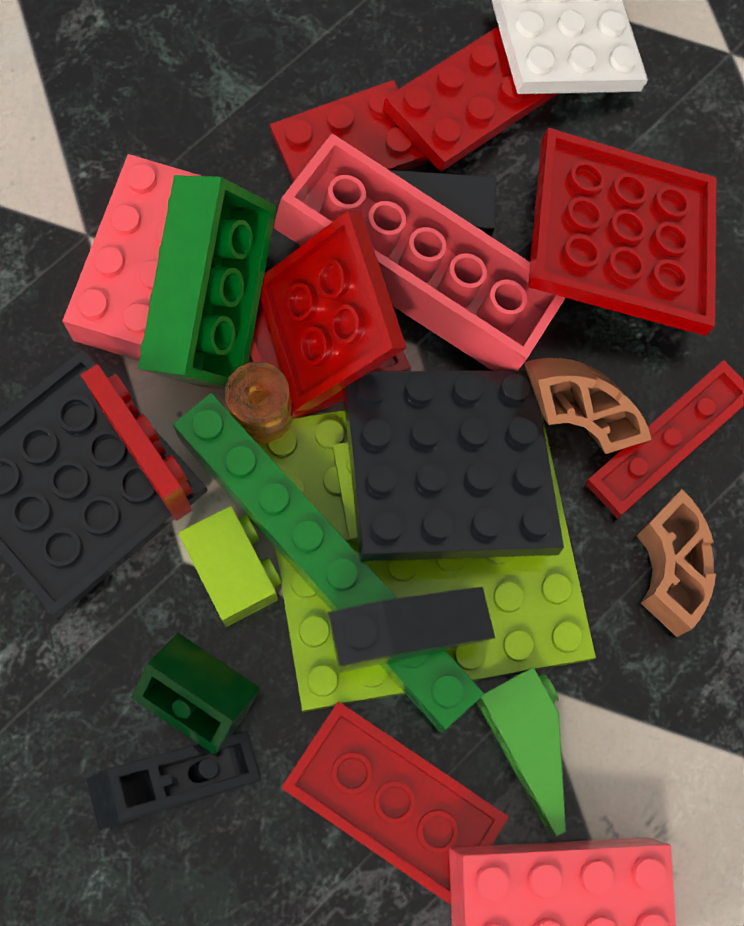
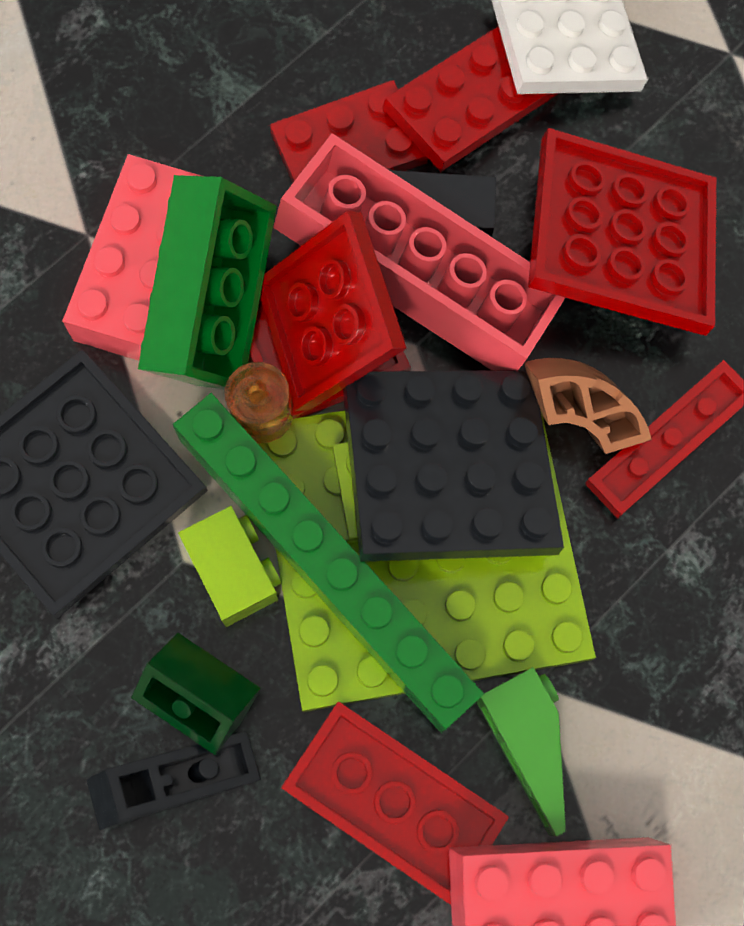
red plate [80,364,193,521] -> none
black slope [328,586,495,673] -> none
nougat brick [637,489,716,637] -> none

